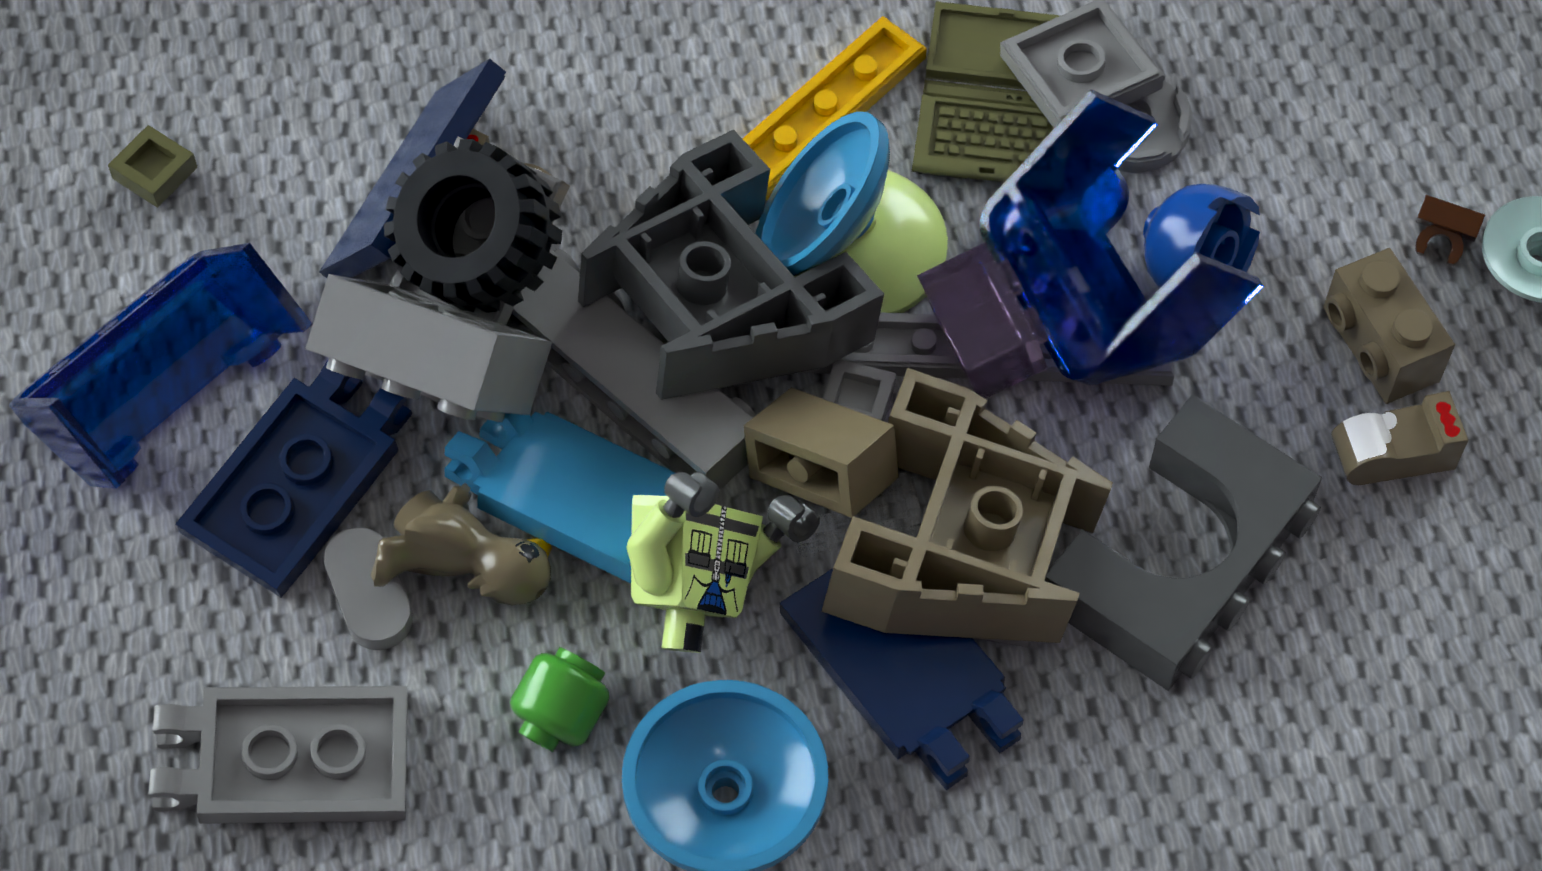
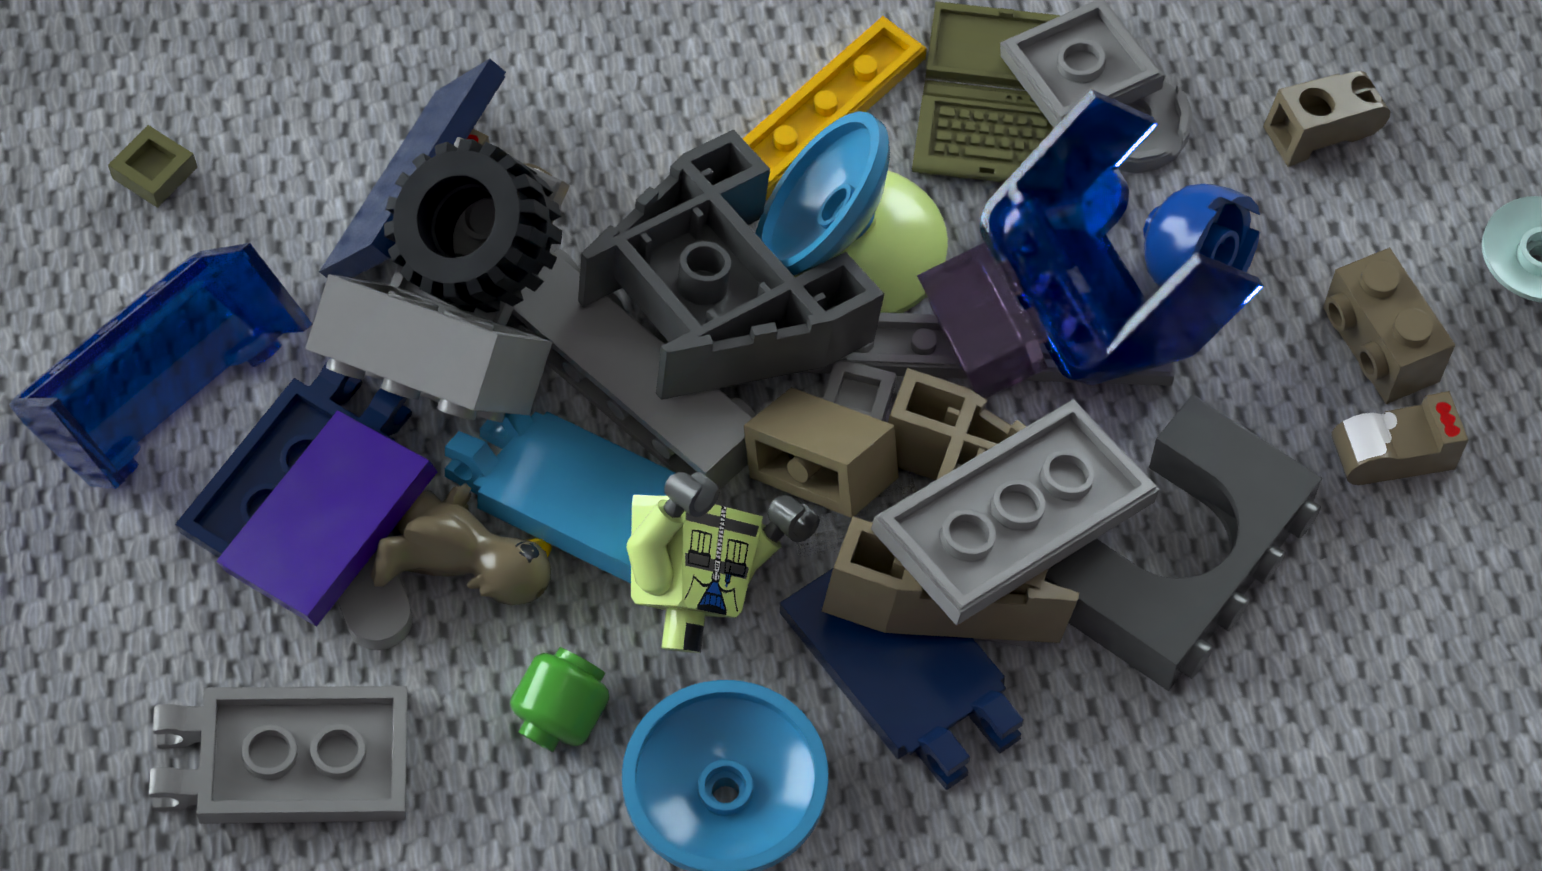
reddish brown tile [1415,194,1485,266] -> none
none -> dark purple tile [216,410,438,627]
none -> light grey tile [871,399,1160,626]
none -> dark tan leg [1263,71,1391,167]

